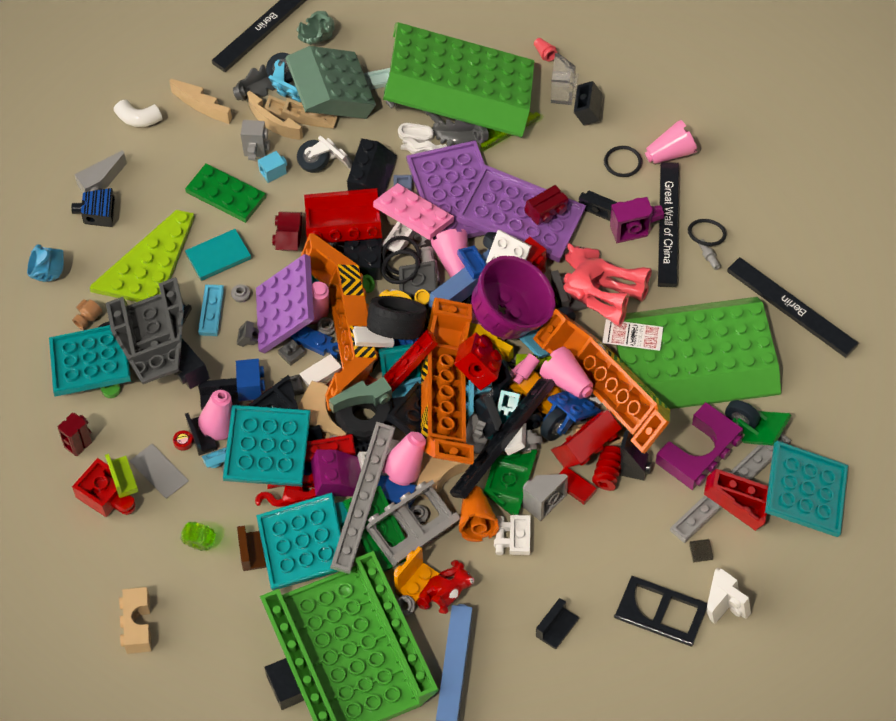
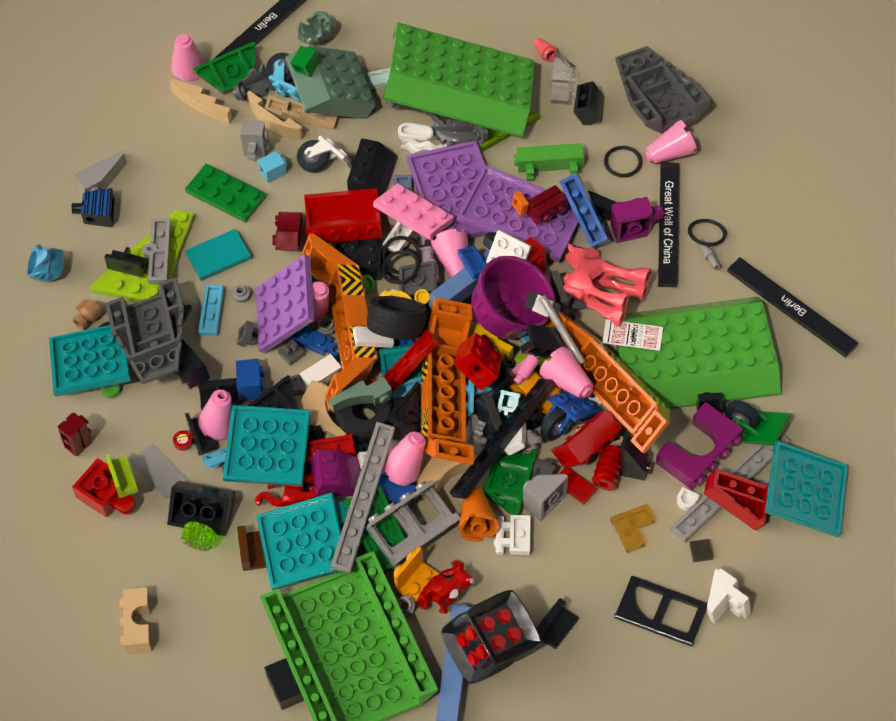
white cylinder [114,100,162,127] -> none
light grey plate [410,505,428,524] -> none
none -> panel [104,247,149,277]
none -> light grey hinge [142,218,171,284]
none -> black slope [167,481,235,536]
none -> bright pink cone [171,34,206,82]
none -> green wing [193,41,255,94]
none -> green brick [290,46,321,78]
none -> black piece [441,590,541,684]
none -> orange tile [512,191,529,217]
none -> bright green brick [514,143,584,181]
none -> black panel [520,325,563,358]
none -> sticker [525,291,561,319]
none -> dark grey tile [532,458,556,477]
none -> light grey bar [539,295,585,364]
none -> blue brick [559,173,612,249]
none -> clear yellow tile [610,504,655,553]
none -> dark grey wedge [615,46,711,134]
none -> white tile [677,487,700,511]
none -> black bracket [696,392,727,414]

